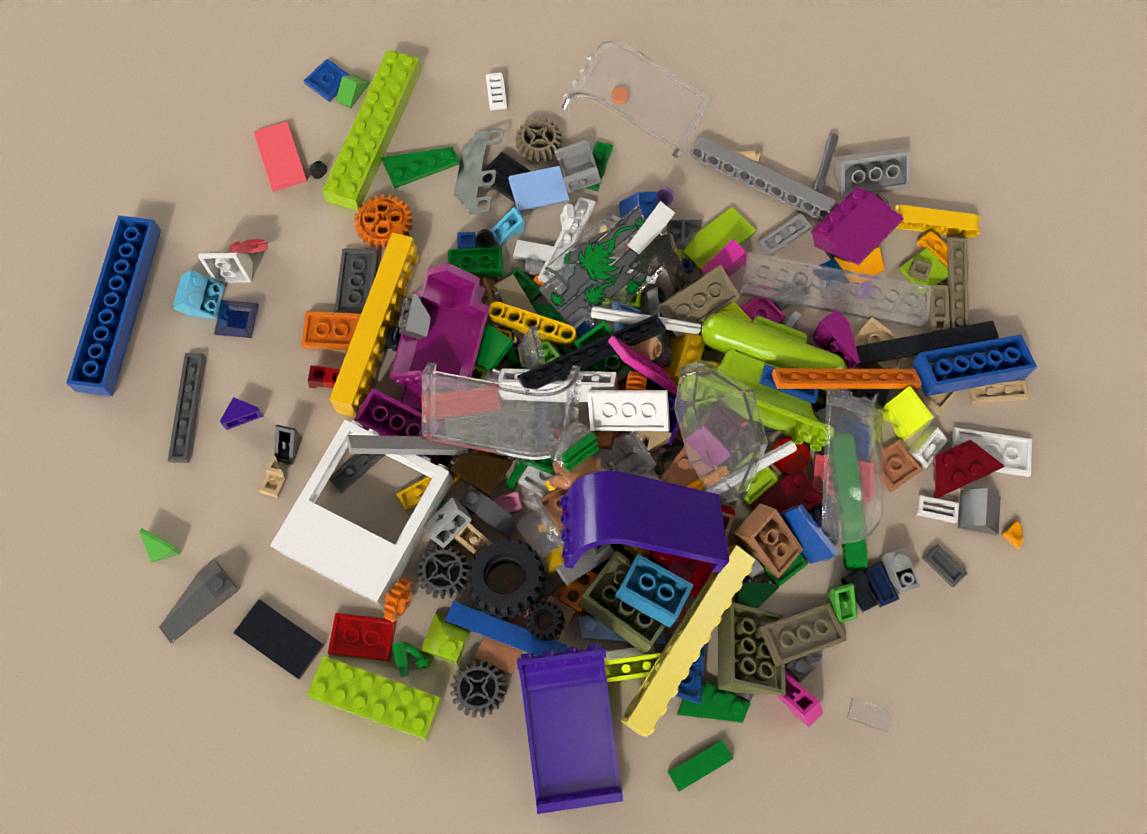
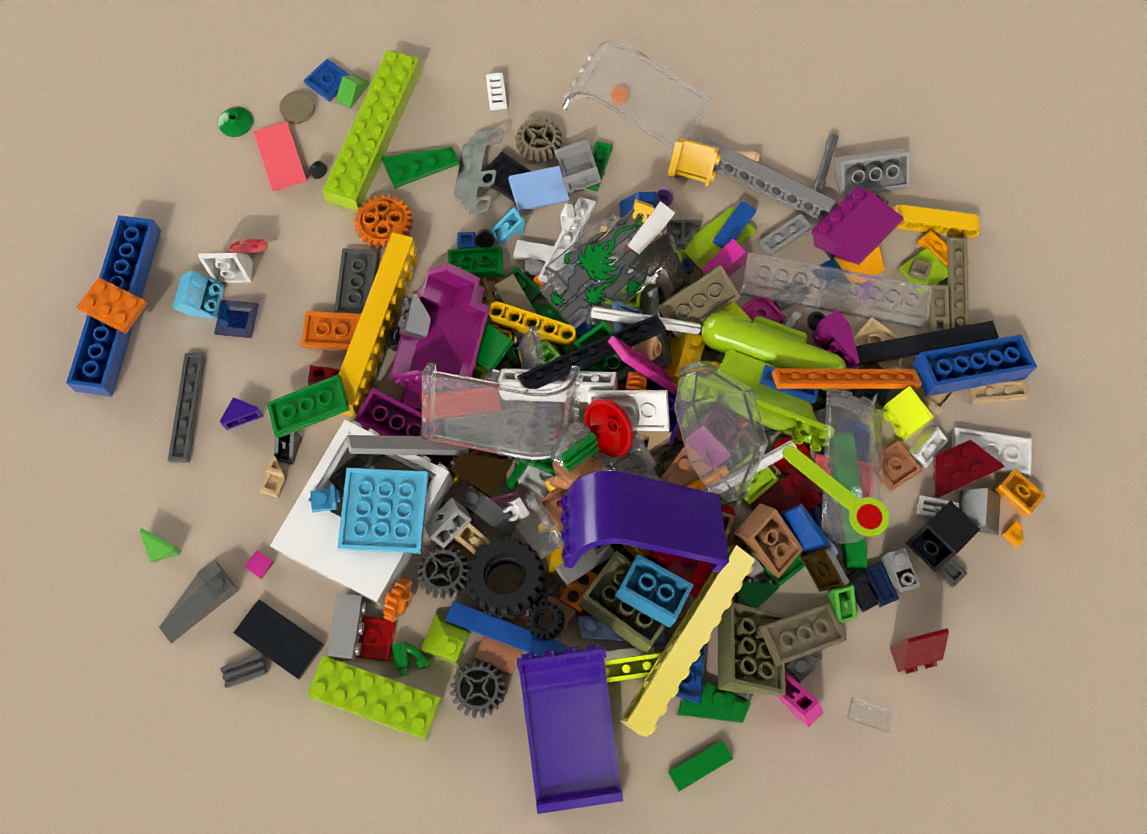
none -> orange plate [76,277,148,334]
none -> green dish [218,107,253,137]
none -> dark grey tile [220,654,267,688]
none -> dark pink tile [244,551,274,579]
none -> green tile [267,374,350,439]
none -> dark tan tile [279,91,315,124]
none -> dark azure bracket [310,485,341,513]
none -> light grey brick [327,593,368,661]
none -> medium azure plate [337,468,429,554]
none -> white tile [503,497,530,521]
none -> red dish [584,398,633,457]
none -> yellow tile [633,199,654,222]
none -> yellow panel [667,137,721,186]
none -> blue tile [713,201,757,249]
none -> lime piece [782,445,889,537]
none -> dark brown plate [800,546,850,592]
none -> black tile [807,311,826,331]
none -> dark red slope [890,628,949,674]
none -> black slope [906,500,981,572]
none -> light orange slope [994,468,1046,517]

